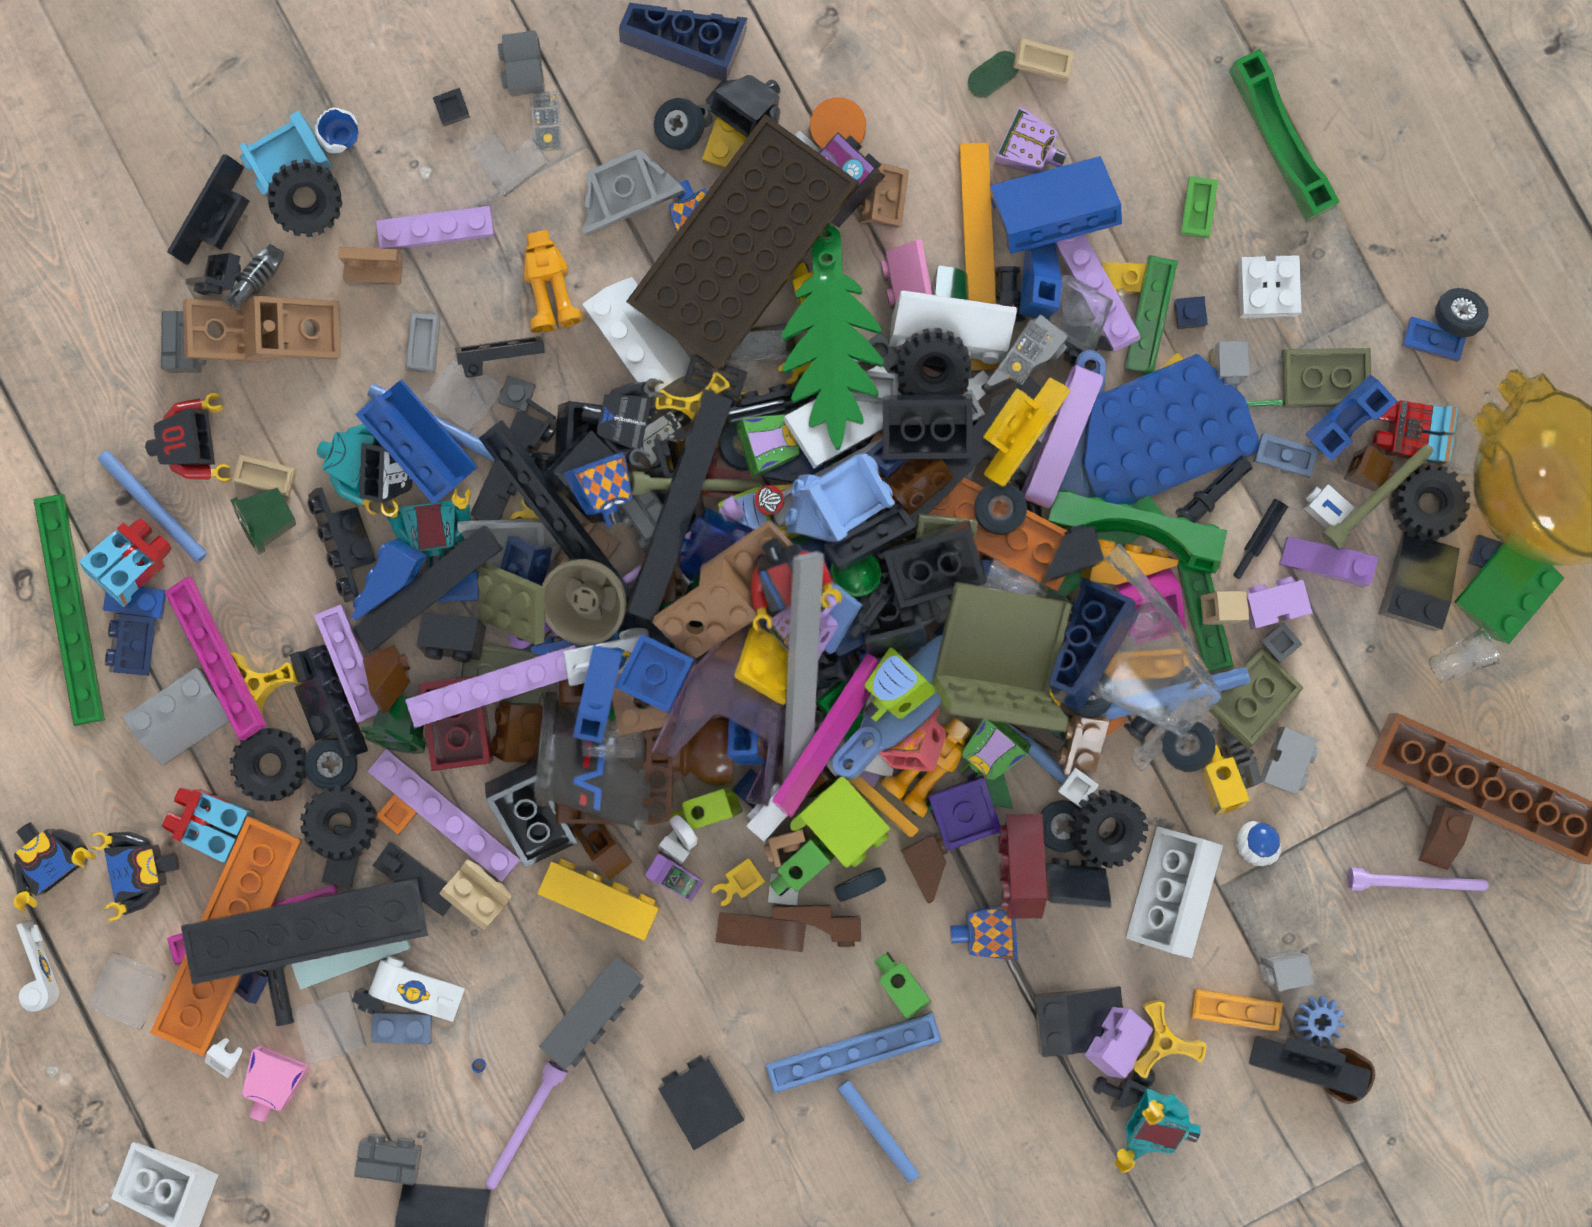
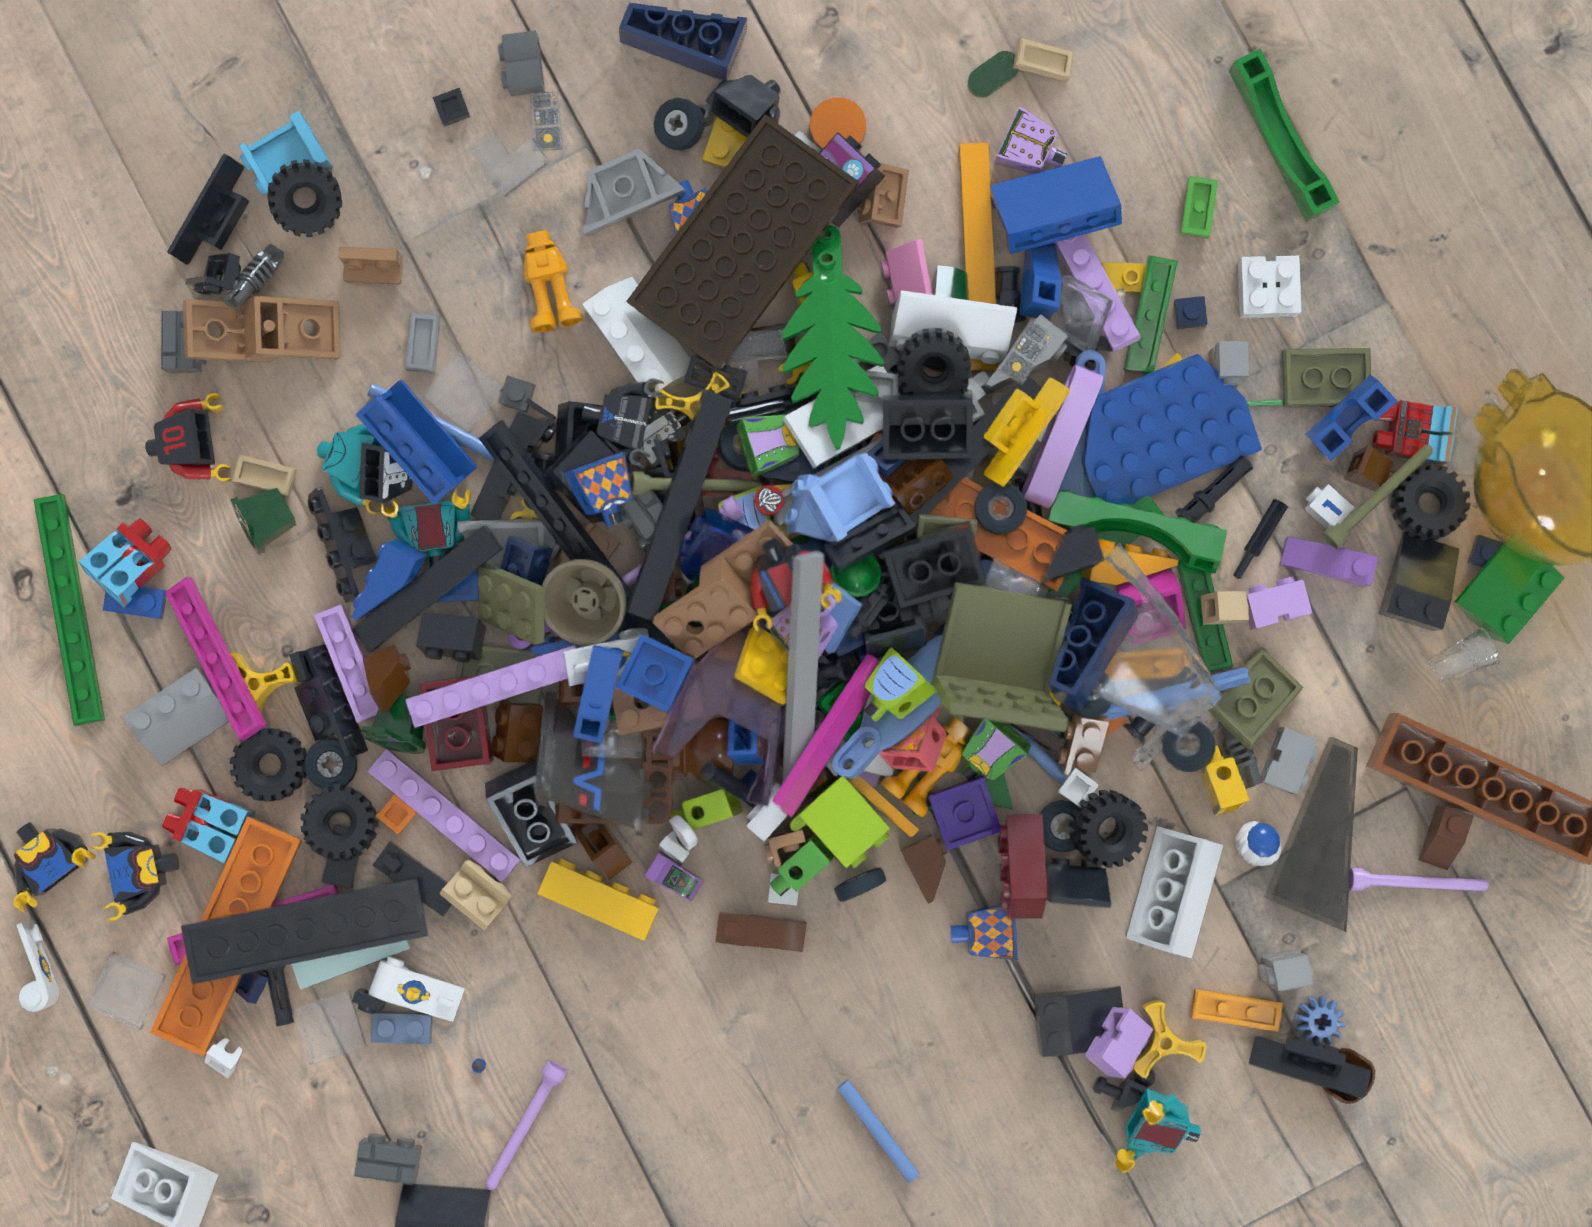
medium blue piece [98,450,207,563] -> none
dark blue bracket [105,614,155,676] -> none
bright pink torso [242,1045,311,1122] -> none
blue hair [314,108,359,153] -> none
lavender plate [376,206,495,249] -> none
black hinge [455,336,545,378] -> none
dark grey brick [539,954,644,1070] -> none
black brick [658,1055,745,1150] -> none
yellow plate [711,858,766,906] -> none
medium blue tile [766,1012,942,1093] -> none
reddish brown slope [772,905,861,947] -> none
bright green torso [874,952,932,1019] -> none
sand blue plate [1253,433,1319,478] -> none
dark grey plate [1260,622,1302,663] -> none
blue plate [1402,317,1466,362] -> none
black bush [1435,288,1489,337] -> none
none -> black axle [700,763,761,803]
none -> clear smoke wing [1263,737,1358,932]

